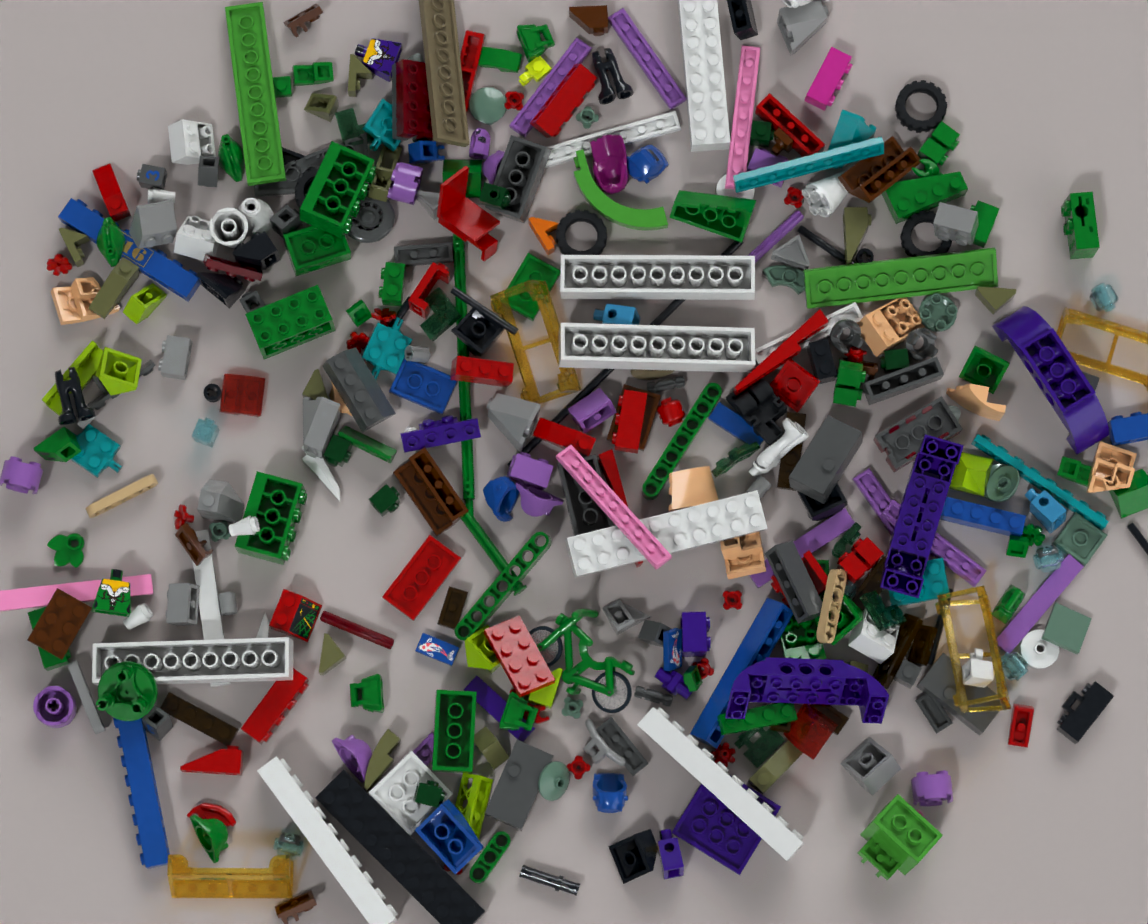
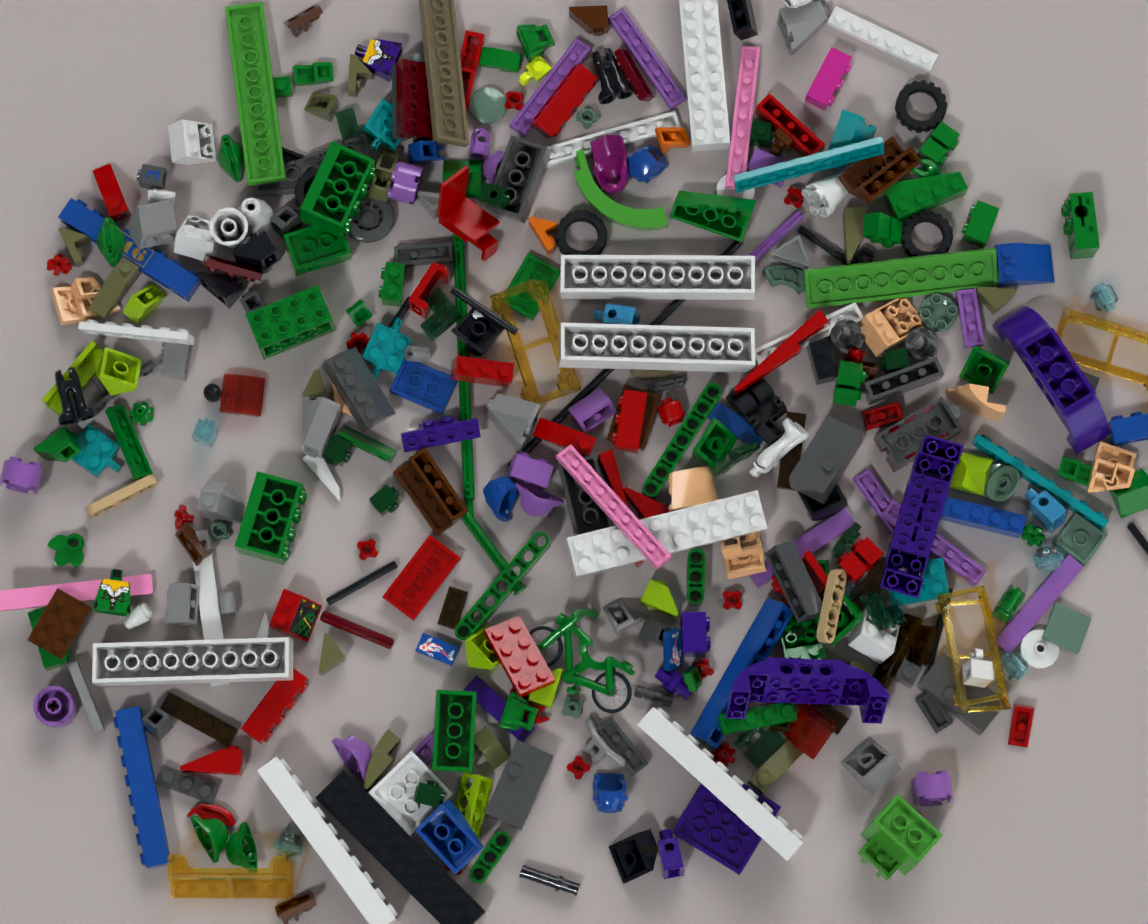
green piece [96,661,158,721] -> none
dark grey brick [198,155,219,187] -> none
white cone [229,516,260,536] -> none
green piece [350,674,384,713] -> none
red plant [371,308,397,327] -> none
sand green dish [538,761,570,801] -> none
light grey piece [746,475,772,500] -> none
red plate [770,358,821,413] -> none
light grey brick [933,202,979,246] -> none
green plate [1006,535,1029,558] -> none
black piece [1057,681,1114,744] -> none
none -> white plate [78,320,195,345]
none -> green plate [105,404,153,480]
none -> green plant [129,401,154,426]
none -> dark grey plate [156,765,219,804]
none -> green hat [226,822,258,874]
none -> black bar [326,561,398,606]
none -> red plate [357,539,378,560]
none -> dark red plate [614,48,655,102]
none -> red slope [623,487,672,519]
none -> lime slope [640,578,678,619]
none -> orange slope [655,127,691,154]
none -> green beam [686,548,705,607]
none -> green slope [692,418,738,471]
none -> white plate [827,6,938,73]
none -> red slope [861,401,905,431]
none -> green piece [863,212,902,248]
none -> medium lavender plate [956,289,984,348]
none -> blue slope [994,243,1055,287]

